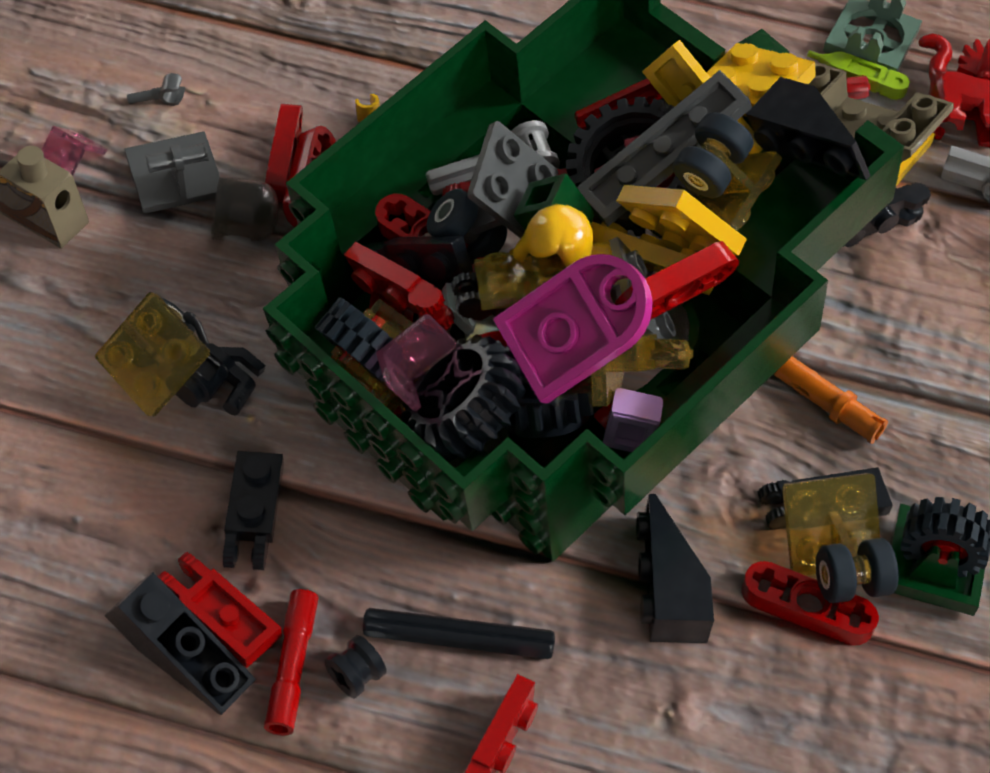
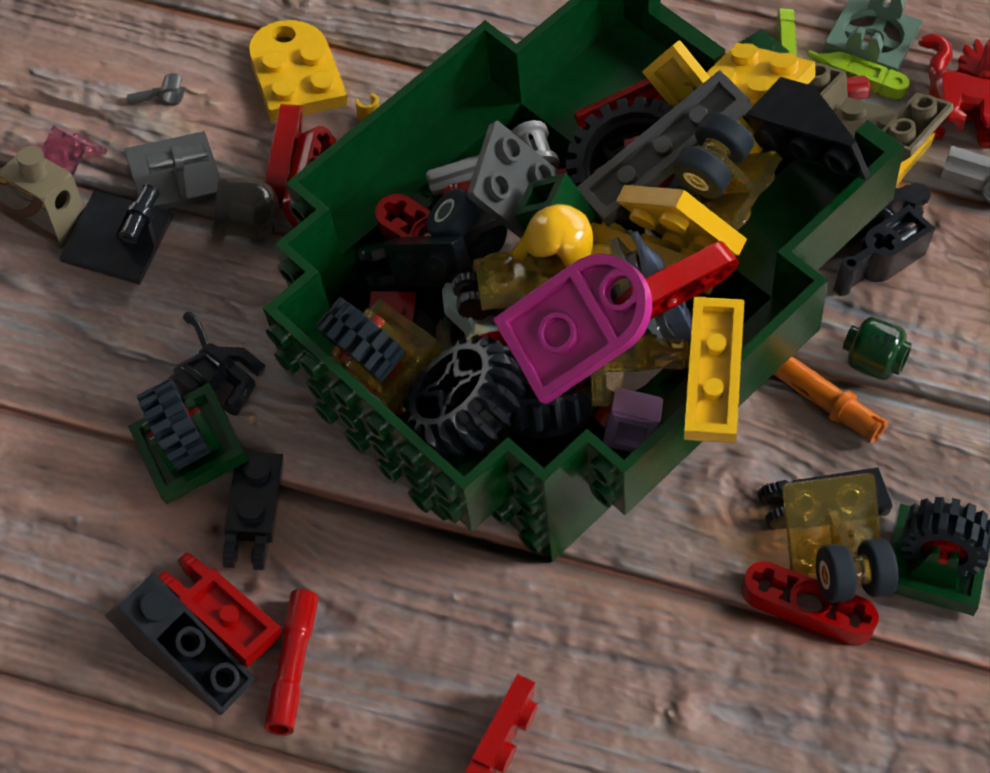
clear yellow plate [95,292,210,417] -> none
black wheel [324,635,387,699] -> none
red hinge [344,242,455,333] -> none
black axle [363,608,555,659] -> none
clear pink bracket [376,314,457,412] -> none
black slope [636,494,714,643] -> none
none -> black plate [59,184,173,285]
none -> dark green plate [128,378,249,505]
none -> yellow plate [249,20,348,122]
none -> sand blue piece [631,231,693,346]
none -> yellow plate [684,297,744,443]
none -> lime piece [776,8,797,57]
none -> black piece [833,205,935,296]
none -> dark green head [843,317,912,381]

